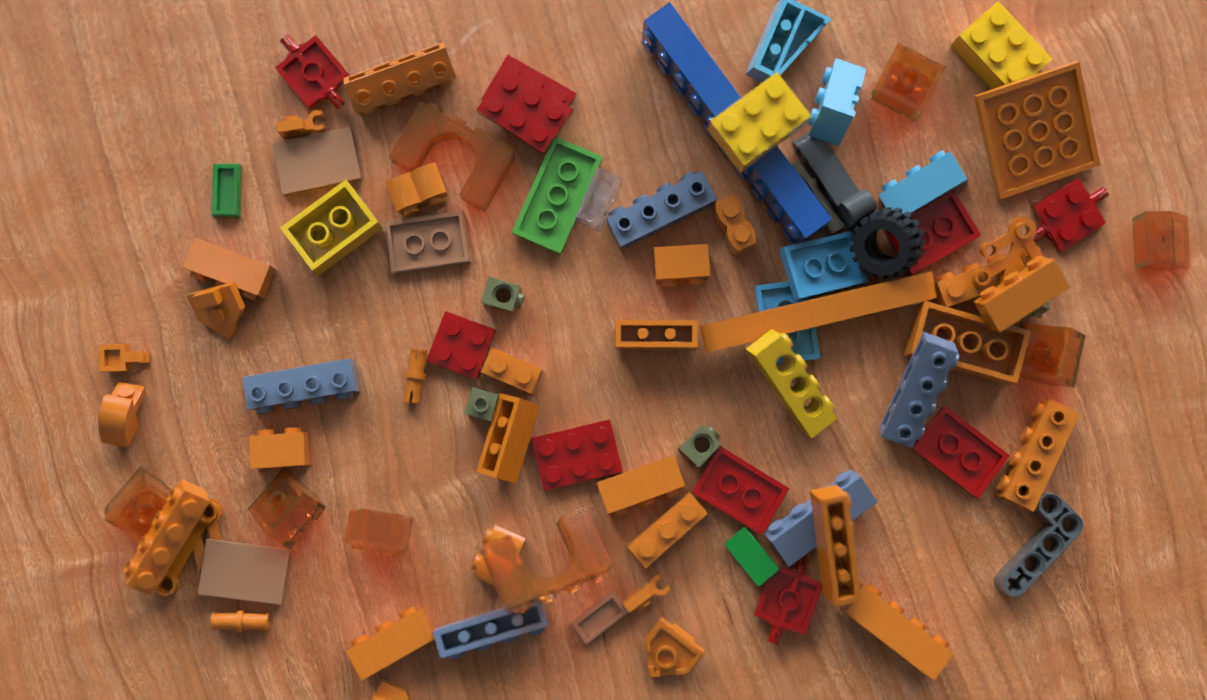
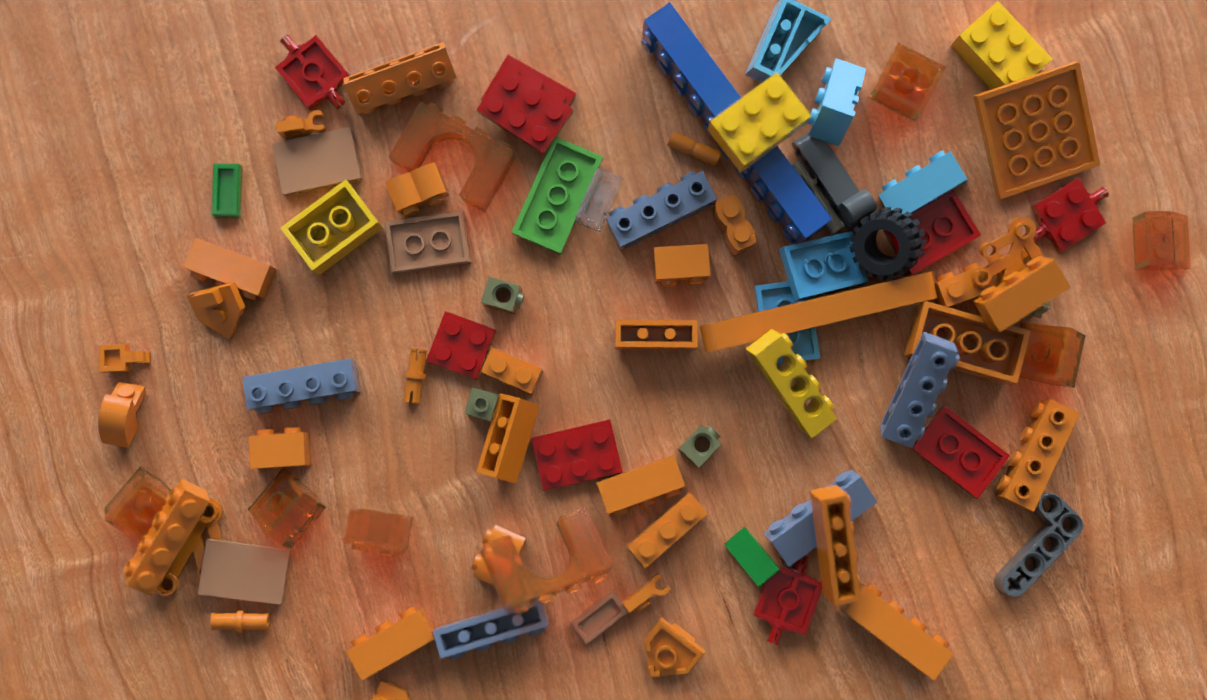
red plate [691,446,790,535] -> none
none -> orange piece [667,131,722,167]

